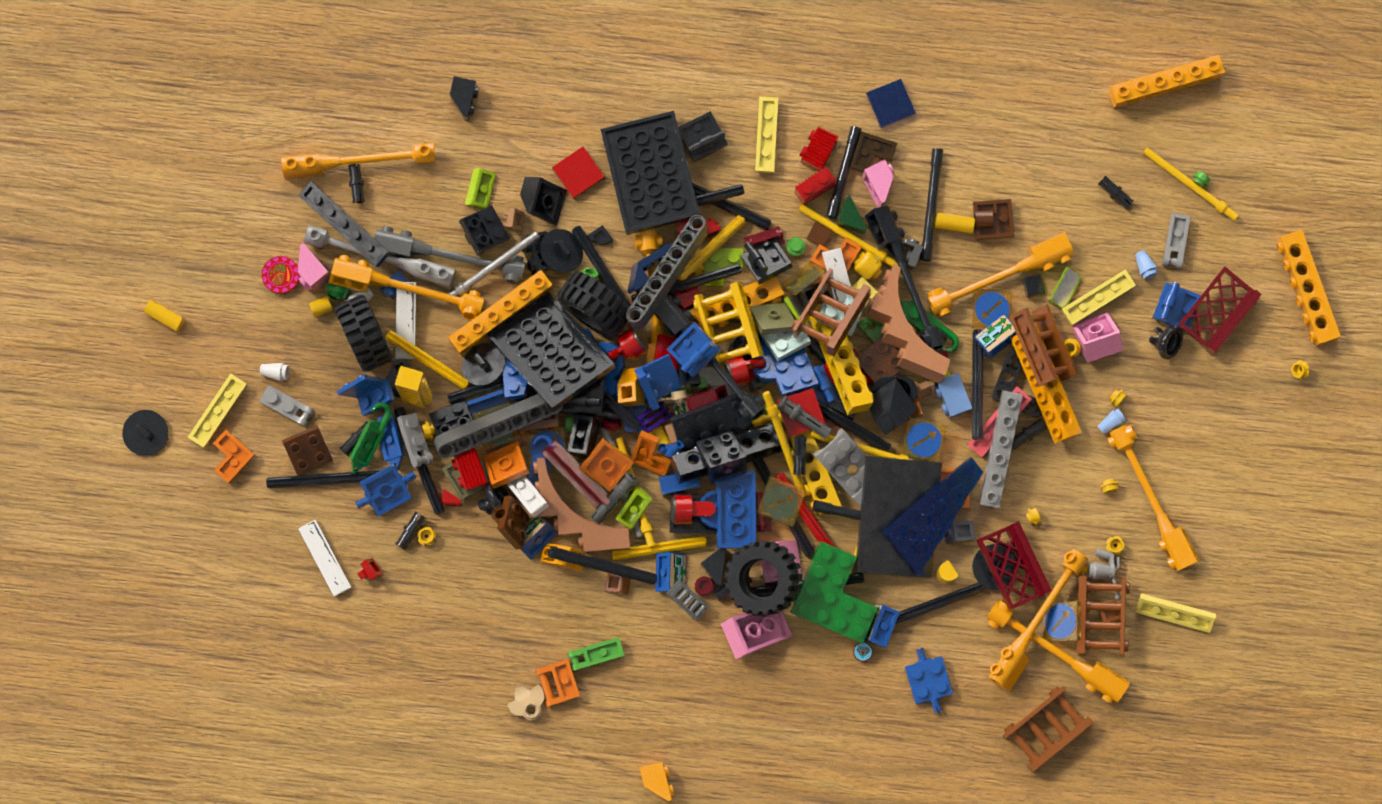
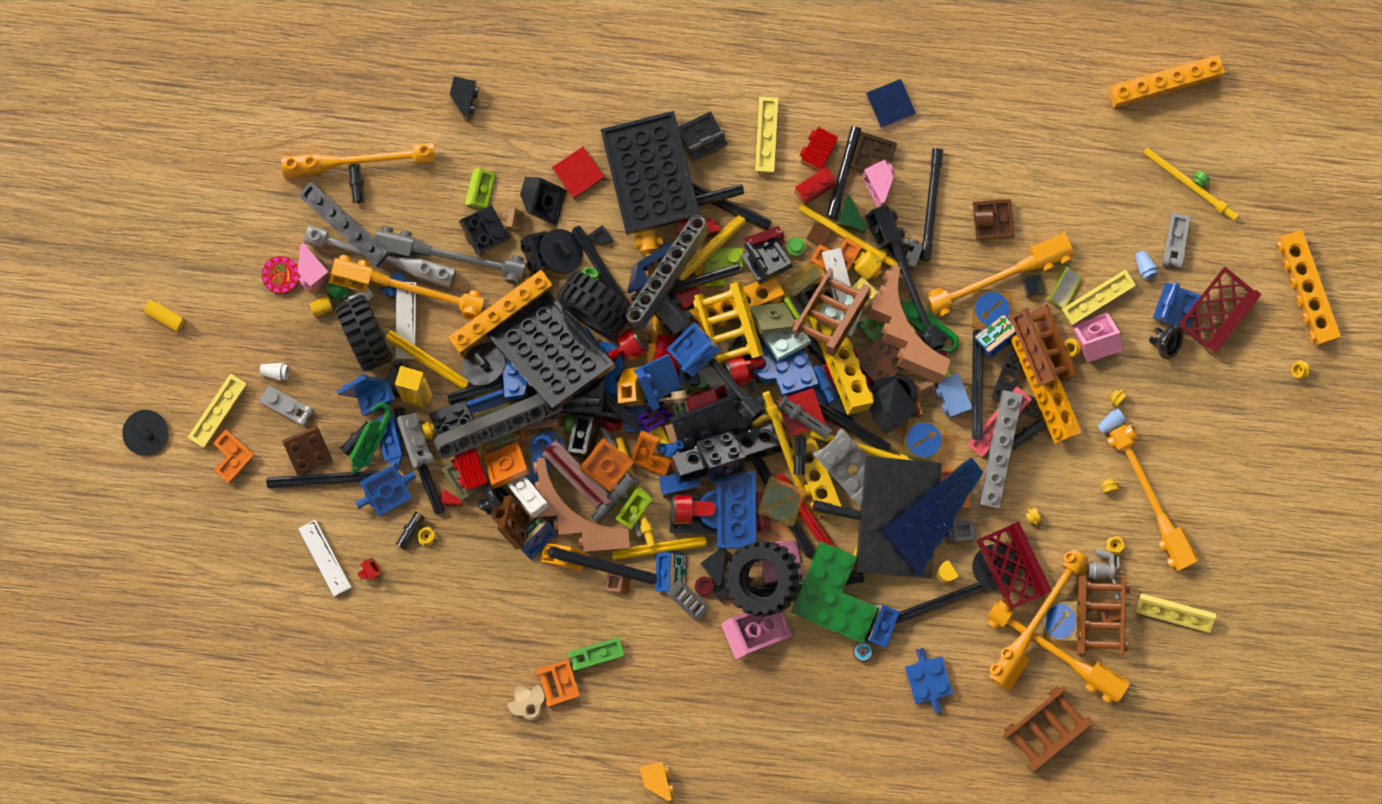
light grey bar [447,231,540,303] -> none
yellow brick [935,213,975,234] -> none
black pin [1098,176,1134,209] -> none

